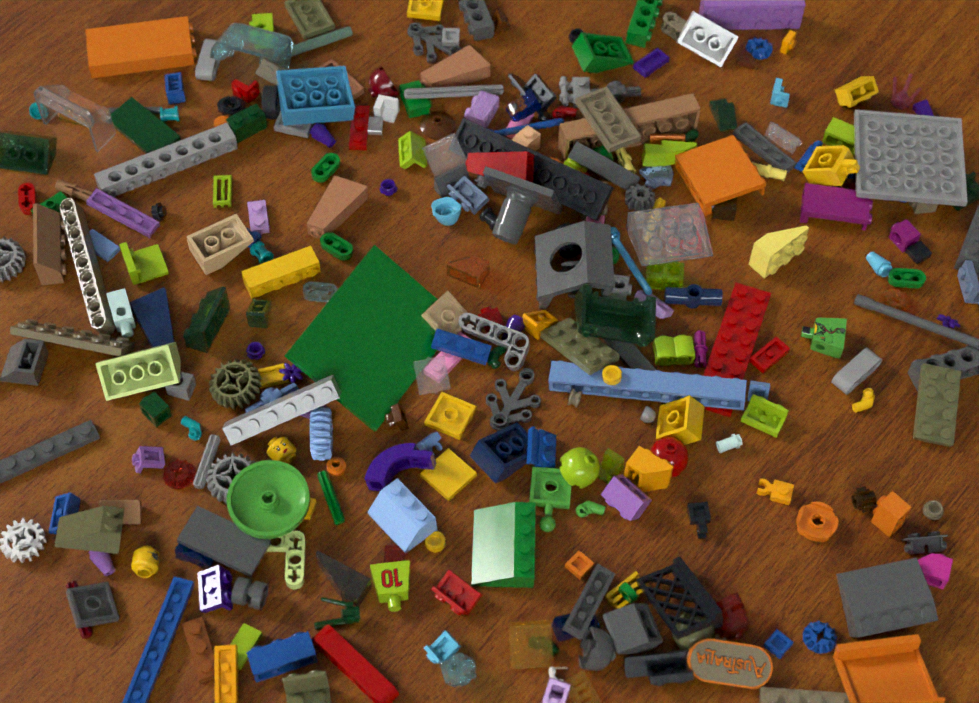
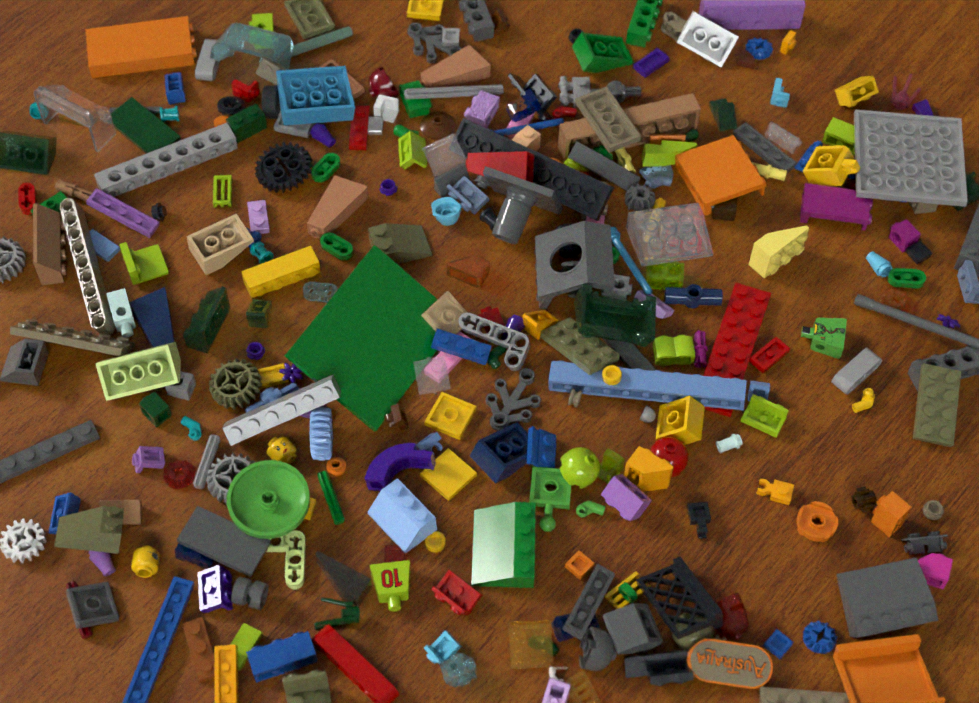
none -> black gear [254,142,313,193]
none -> olive slope [368,223,432,264]
none -> green arm [393,125,419,137]

